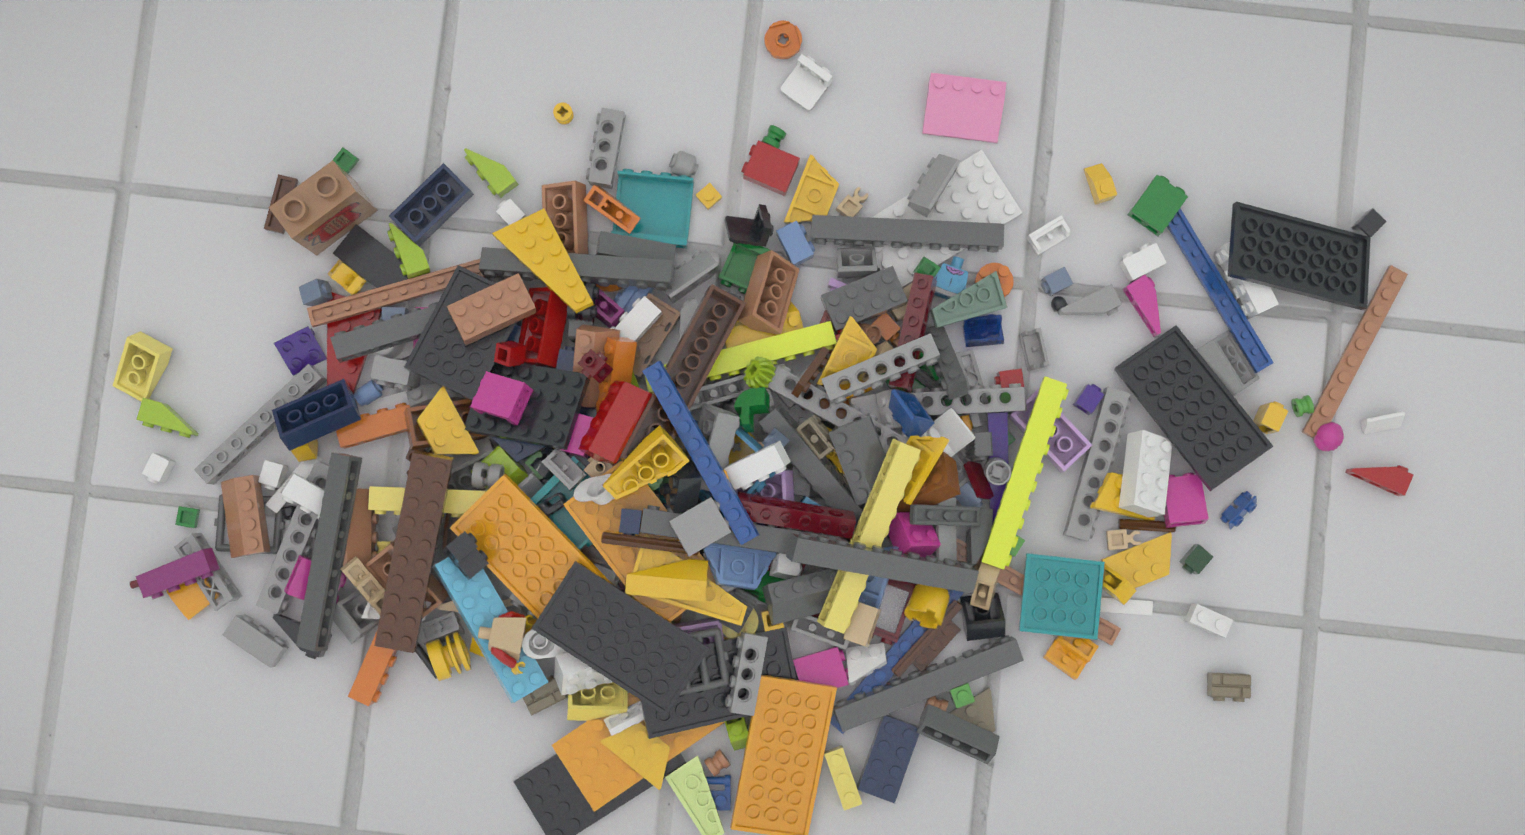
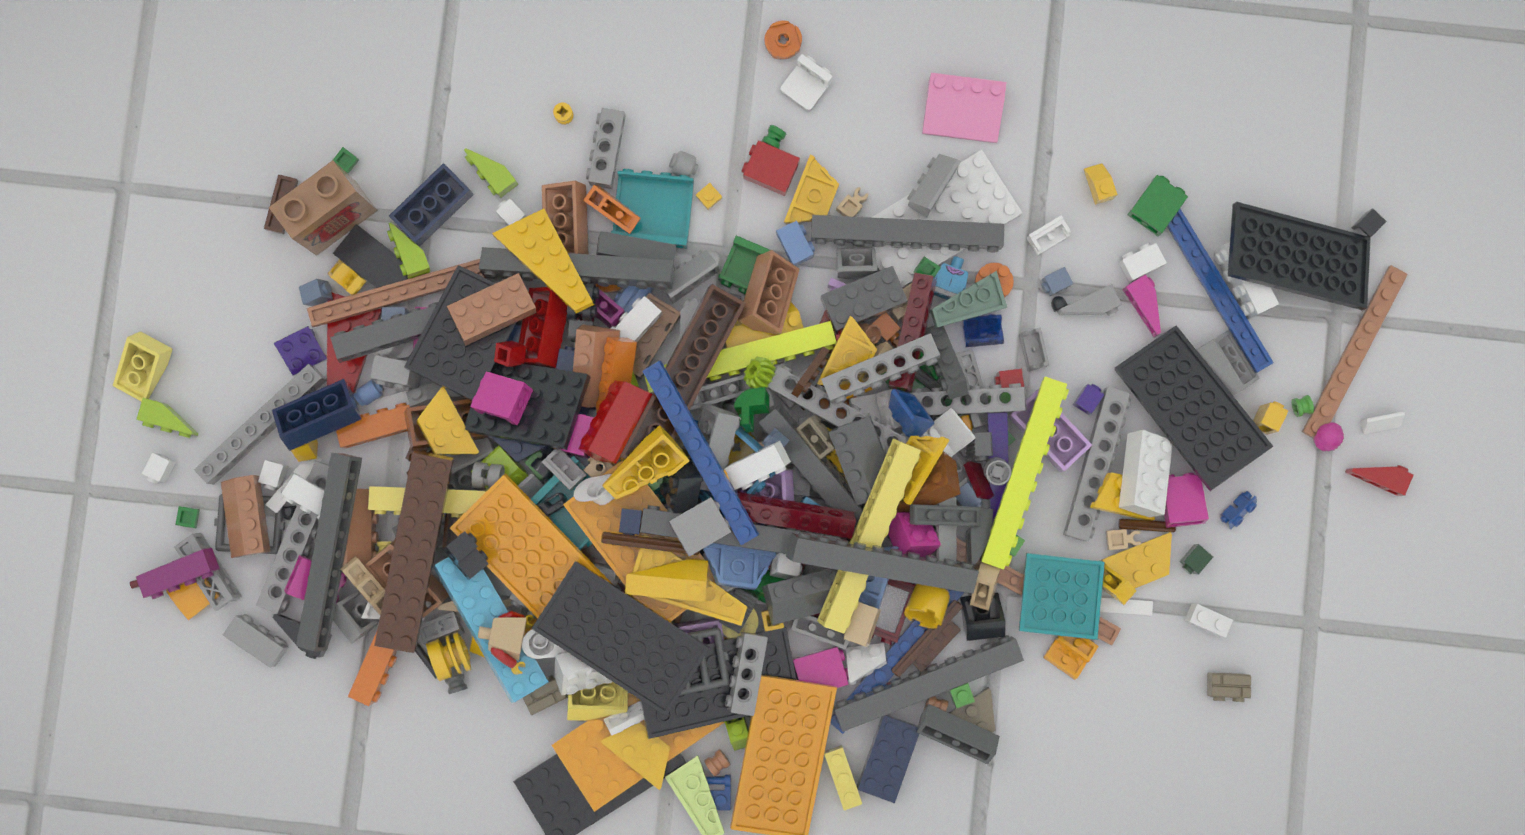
dark red brick [578,349,614,384] -> none
black bracket [724,204,774,247] -> none
none -> dark grey wheel [445,674,468,694]

